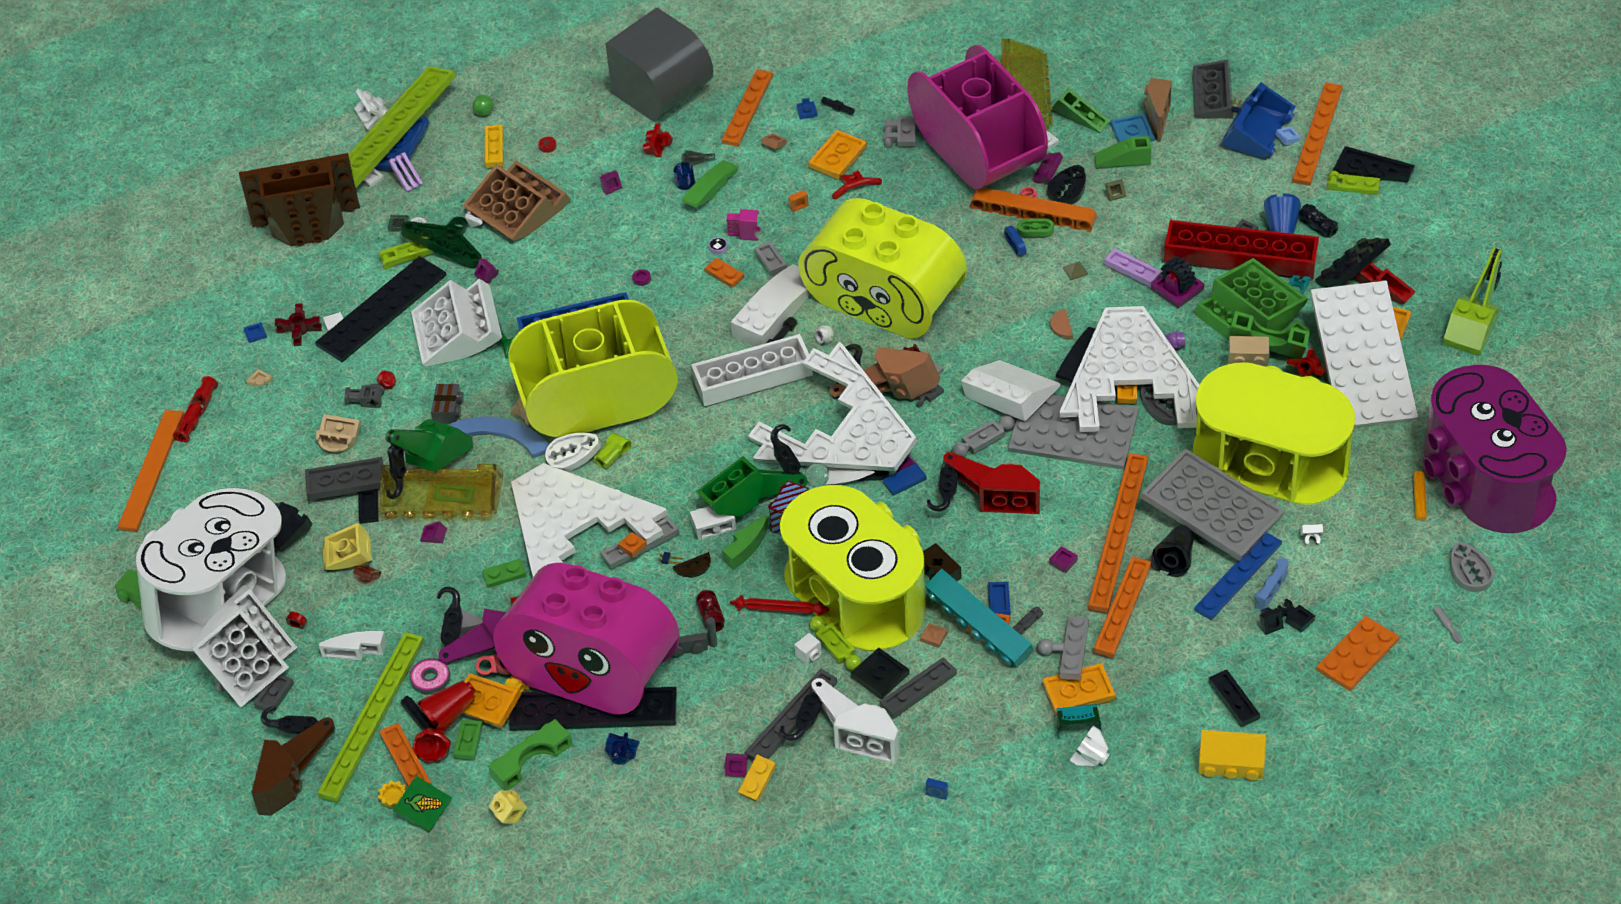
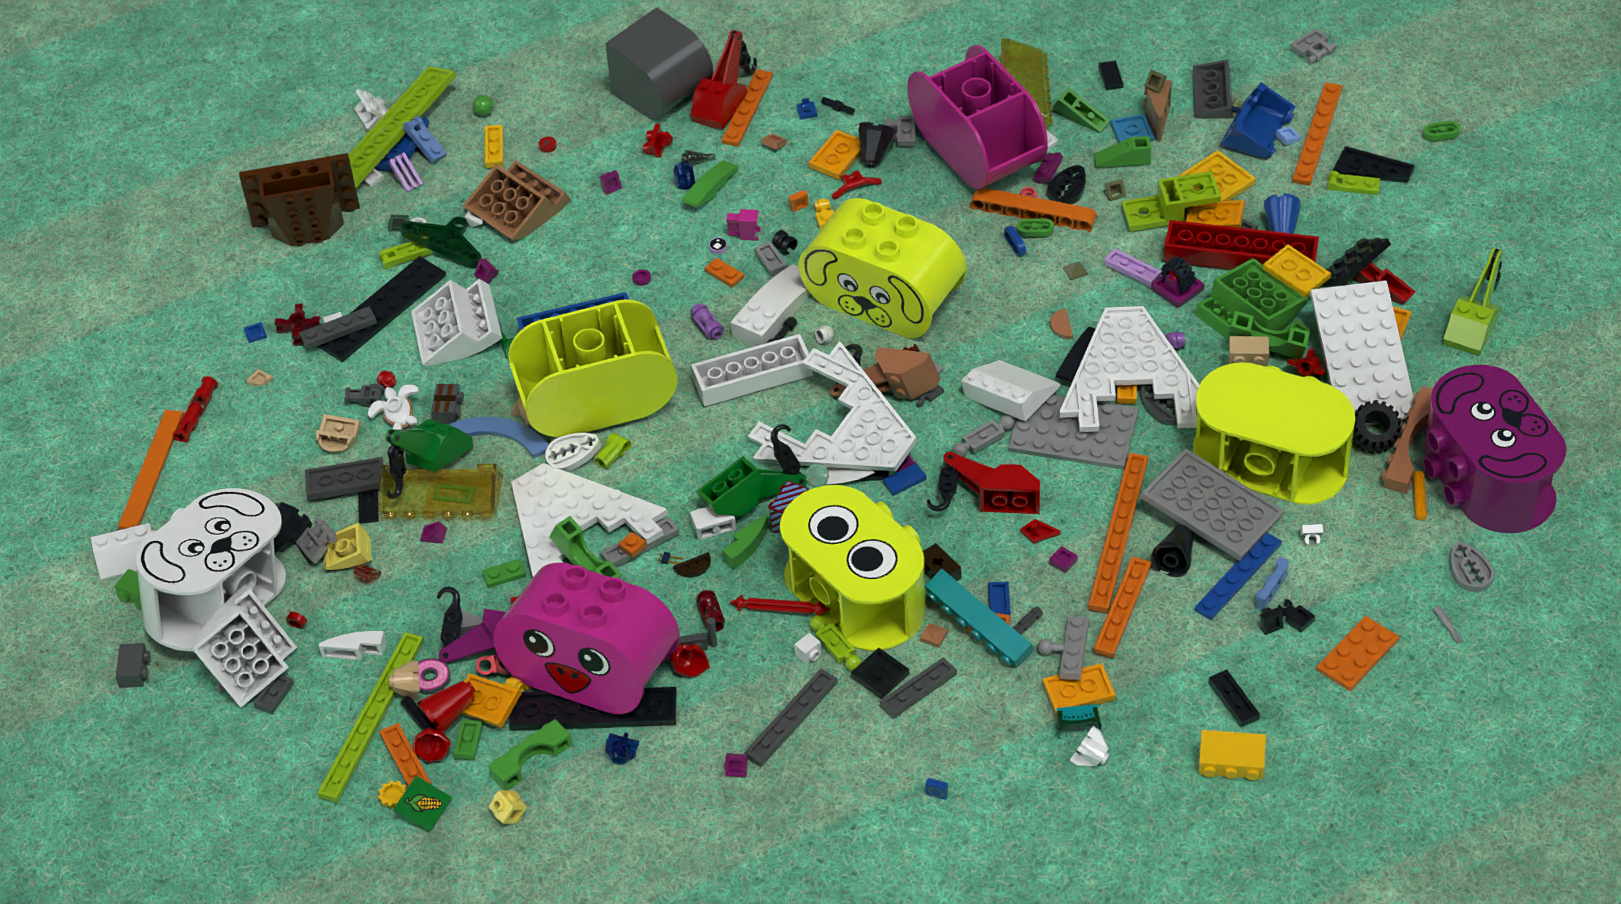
reddish brown slope [251,706,335,816] -> none
yellow plate [738,755,777,802] -> none
white slope [780,678,899,763] -> none
black piece [1299,204,1338,237] -> none
none -> white slope [91,523,152,580]
none -> dark grey piece [115,643,151,688]
none -> light grey plate [296,518,337,564]
none -> dark grey plate [299,307,377,350]
none -> white animal [368,385,419,429]
none -> tan brick [389,661,420,700]
none -> medium blue plate [403,116,447,164]
none -> bright green arch [549,516,622,578]
none -> red hair [670,643,710,678]
none -> red slope [690,30,757,130]
none -> medium lavender piece [690,303,724,340]
none -> black wheel [772,230,798,255]
none -> yellow plate [814,198,834,229]
none -> black cone [858,122,897,167]
none -> red piece [1020,519,1061,543]
none -> black tile [1099,60,1123,90]
none -> lime bracket [1121,171,1221,232]
none -> olive slope [1144,69,1167,93]
none -> yellow plate [1178,150,1256,201]
none -> light orange plate [1186,200,1246,228]
none -> yellow tile [1262,244,1331,298]
none -> light grey plate [1290,28,1337,64]
none -> black tyre [1353,400,1402,454]
none -> nougat arch [1382,386,1433,494]
none -> bright green plate [1423,121,1460,141]

